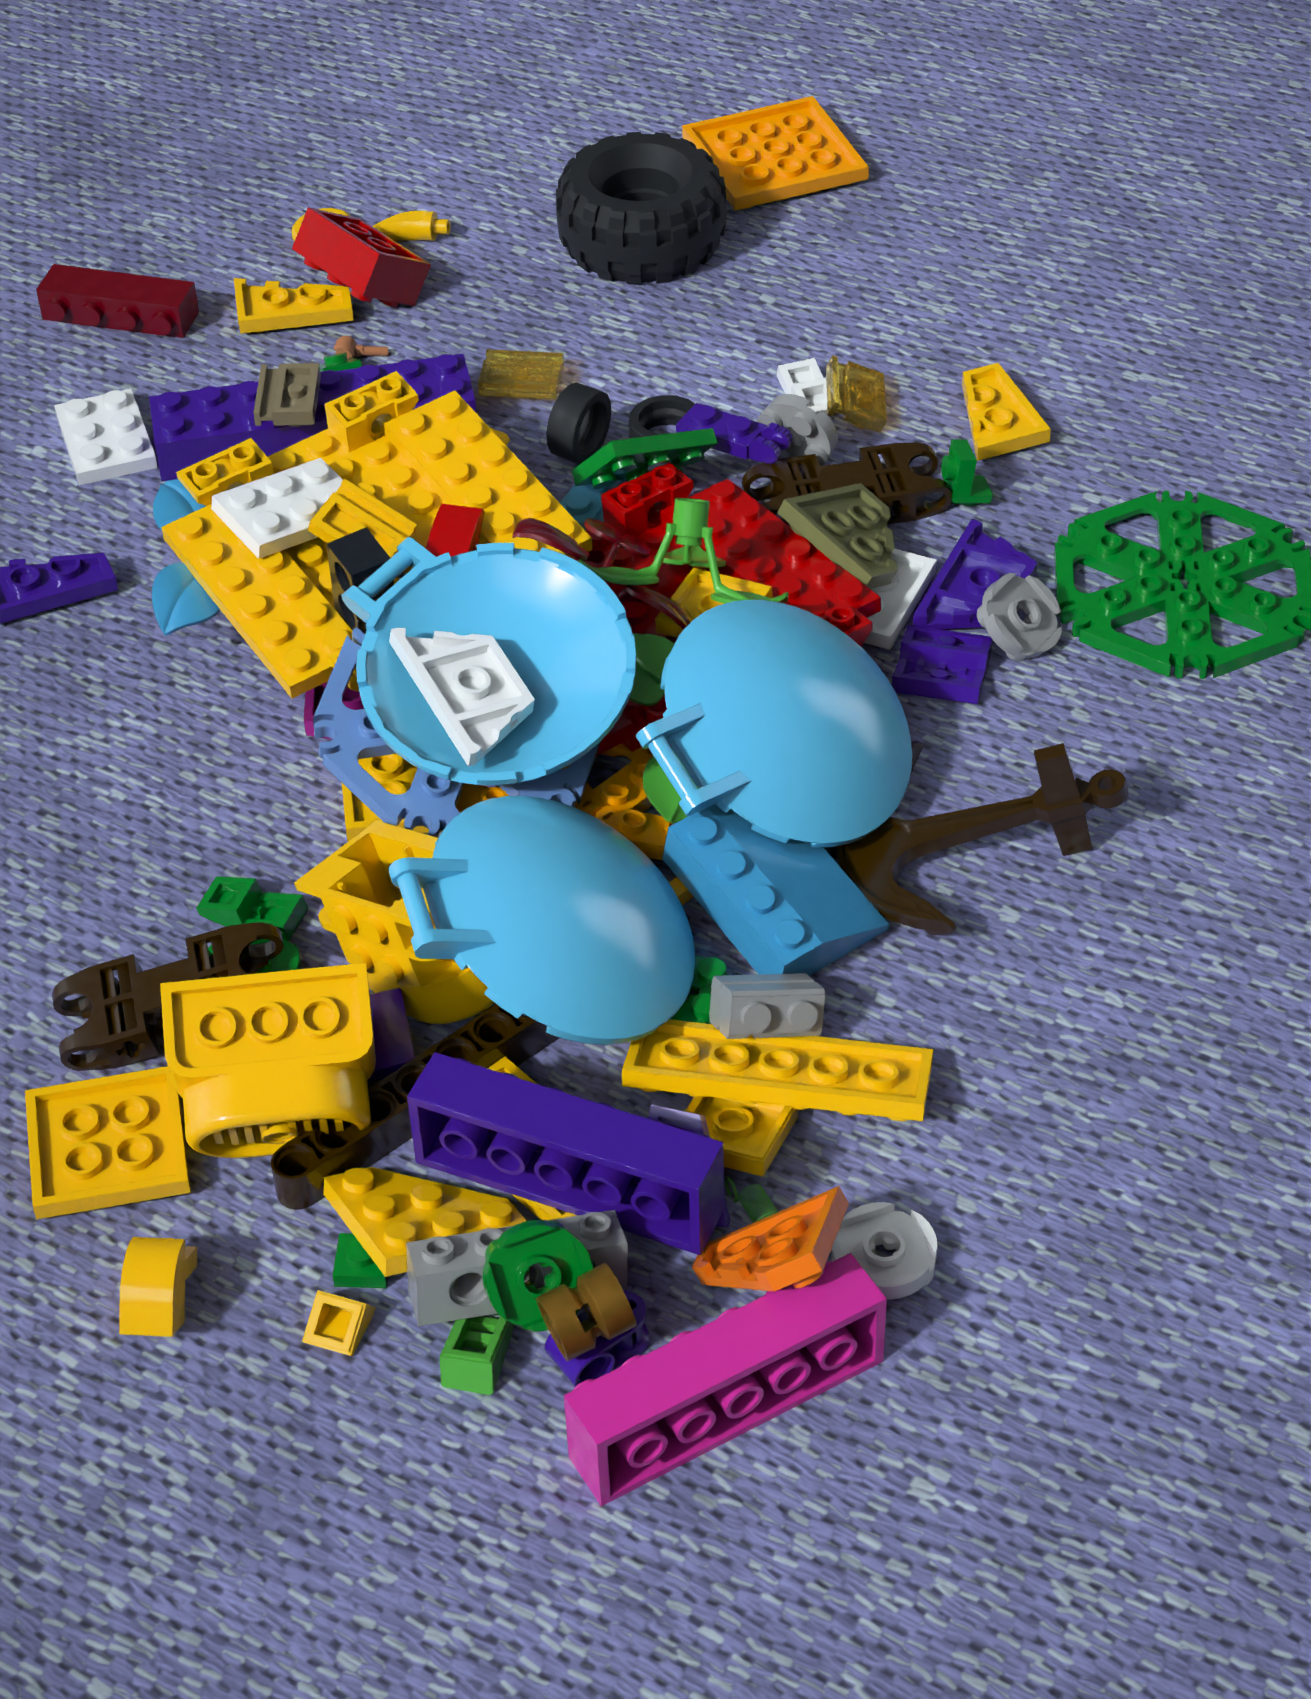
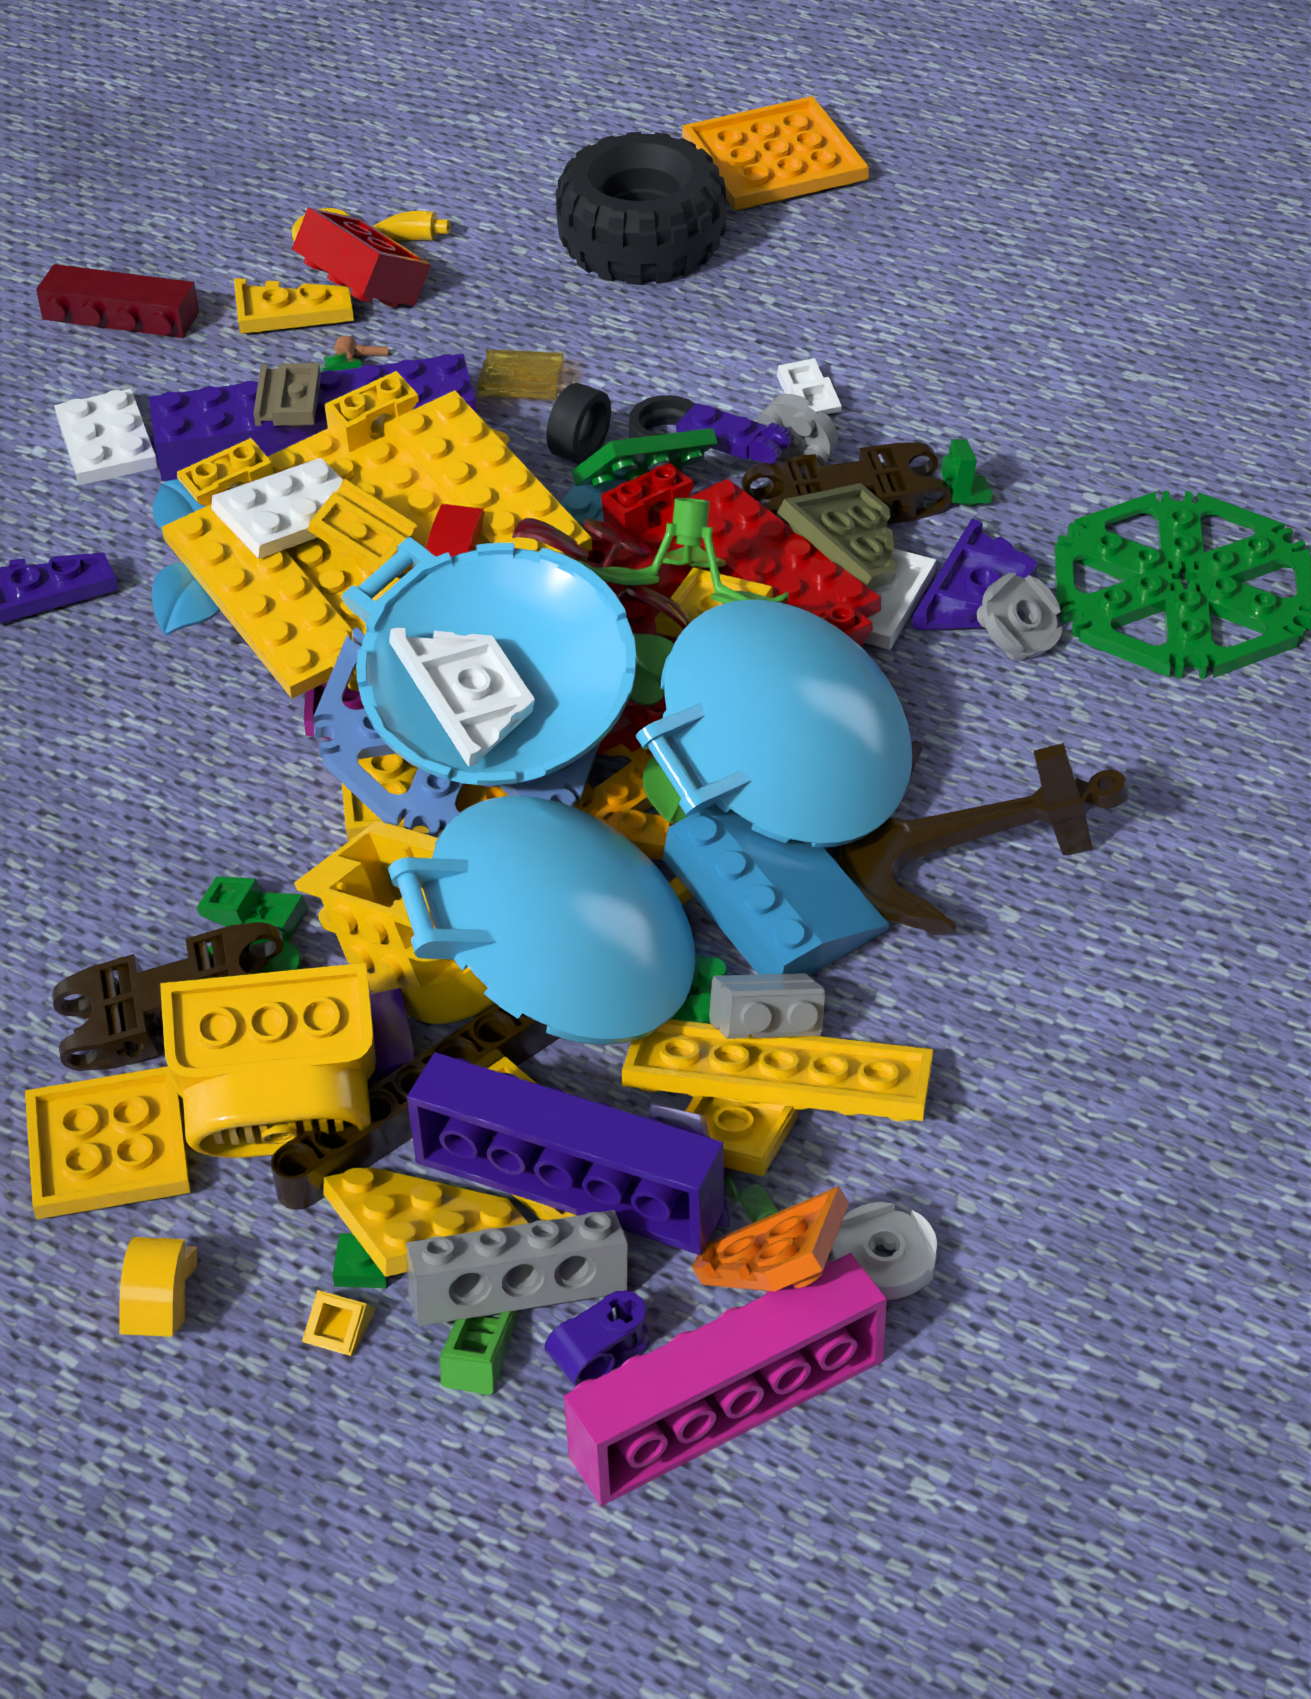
black brick [326,527,394,634] -> none
green plate [482,1220,593,1332] -> none
pearl gold wheel [536,1263,637,1361] -> none
clear yellow plate [826,355,887,433] -> none
dark purple slope [891,625,993,704] -> none
yellow wing [962,363,1051,461] -> none

